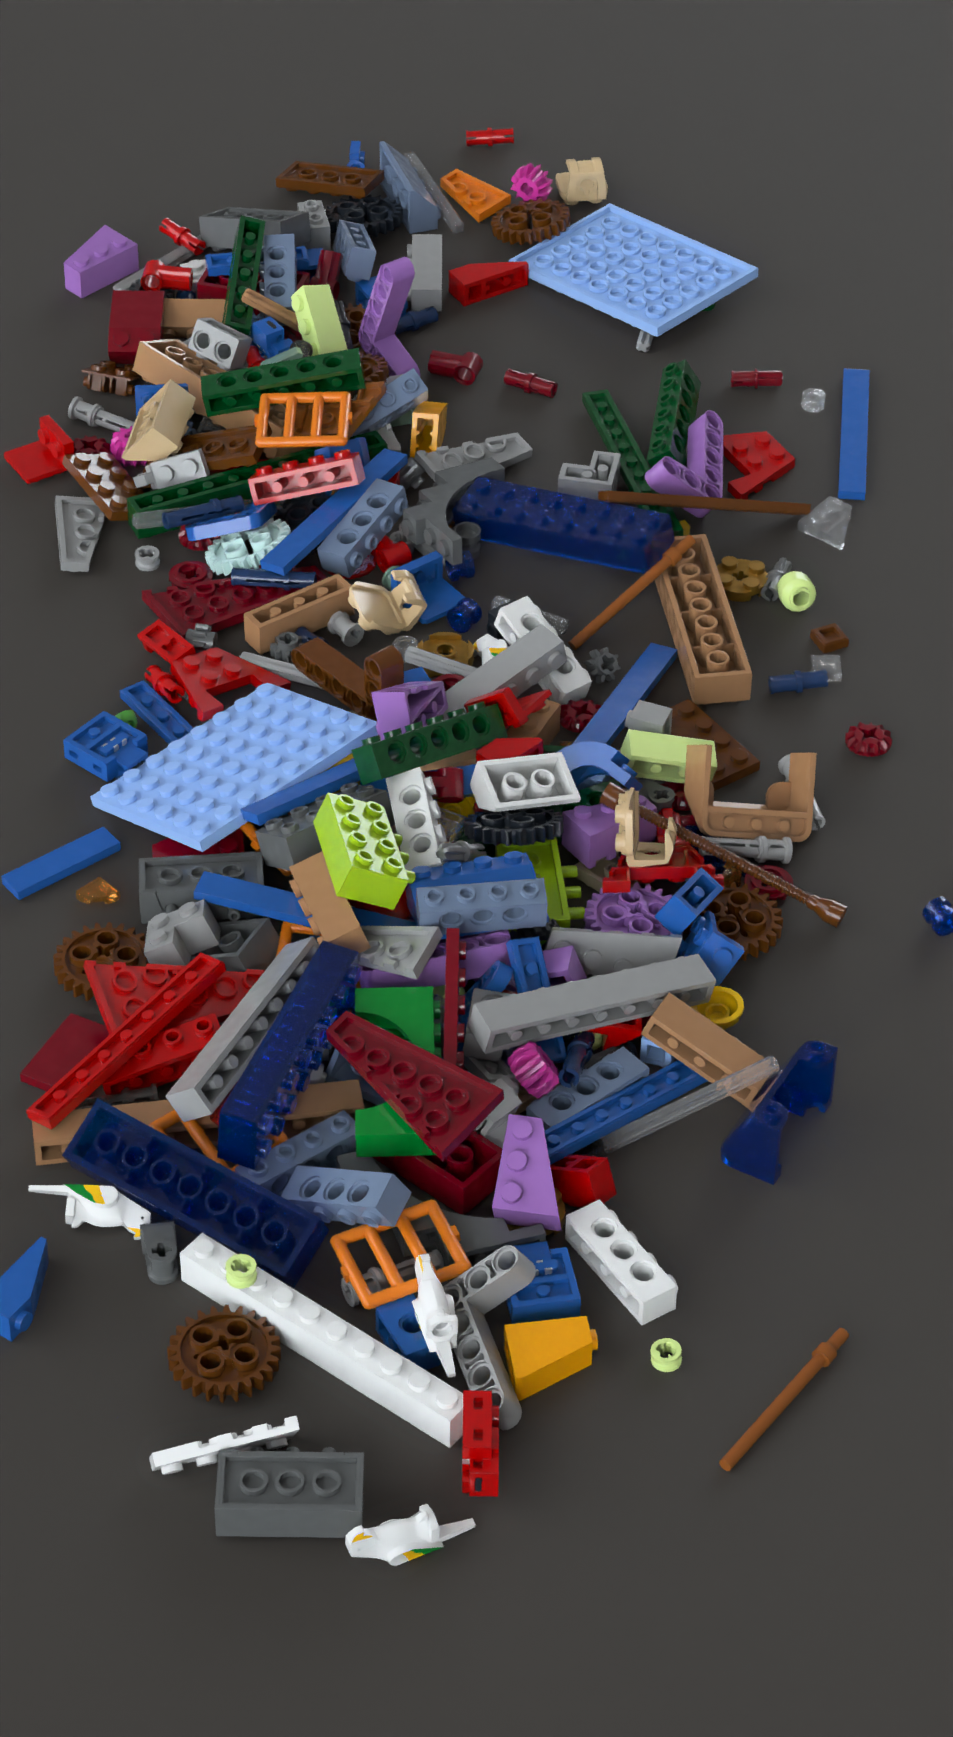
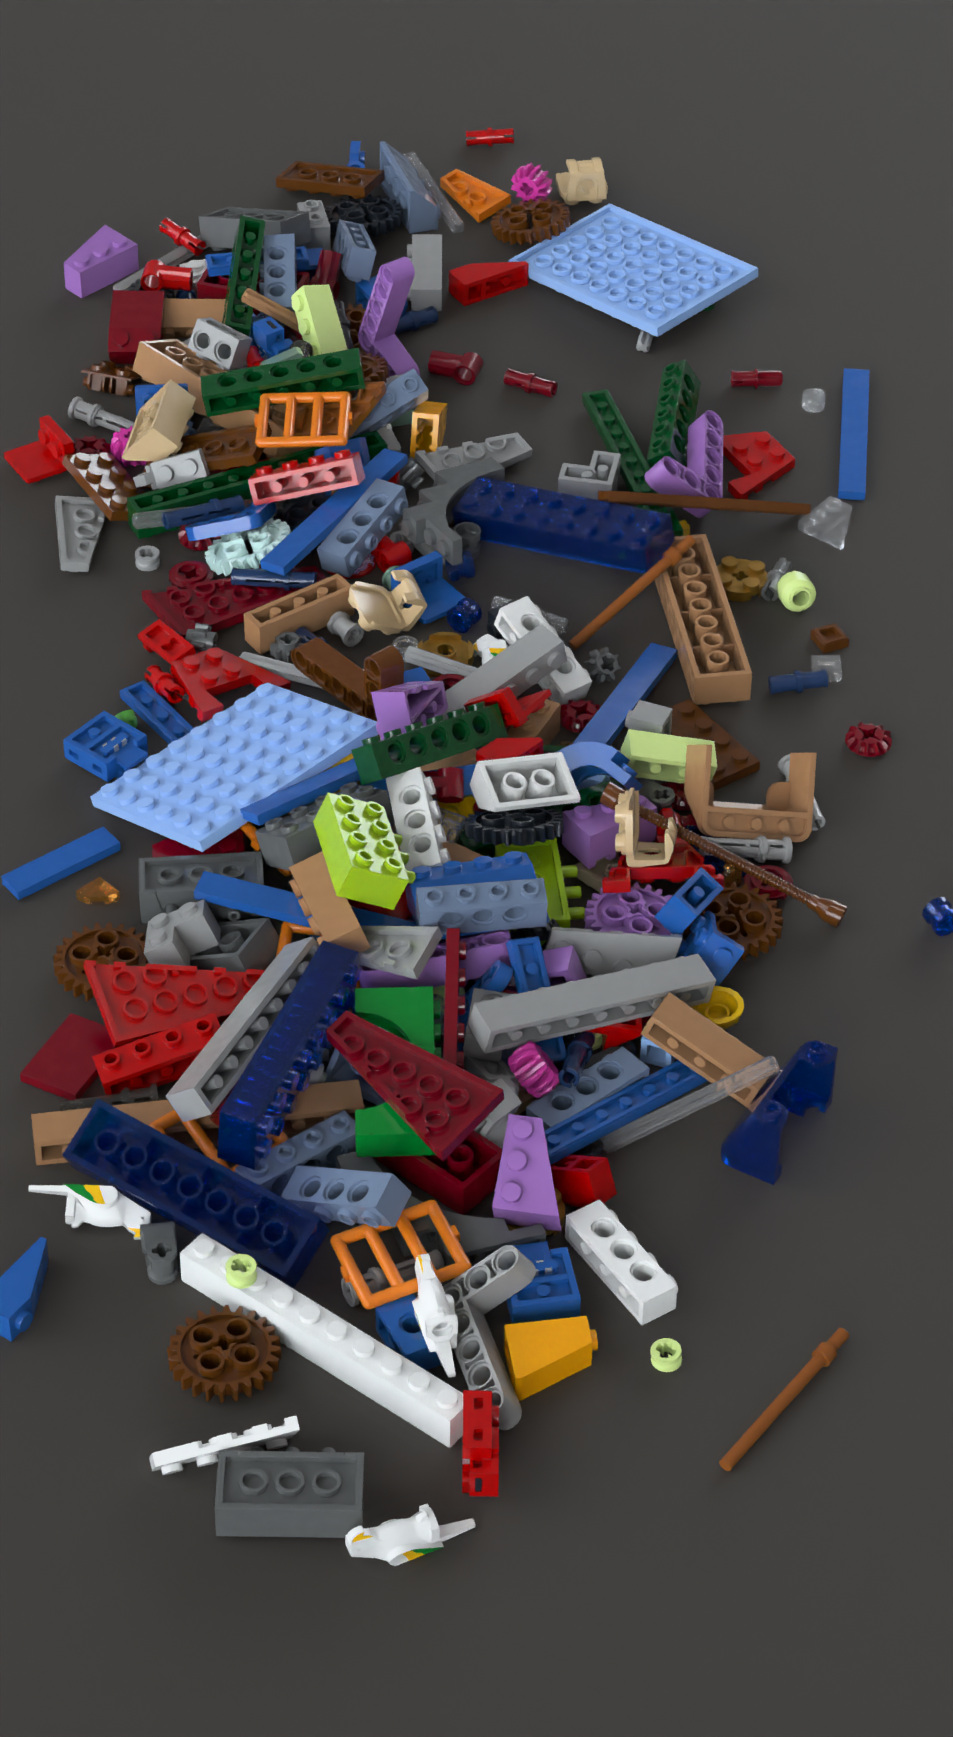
red tile [26,952,226,1130] -> none
flat silver axle [436,840,486,863] -> none

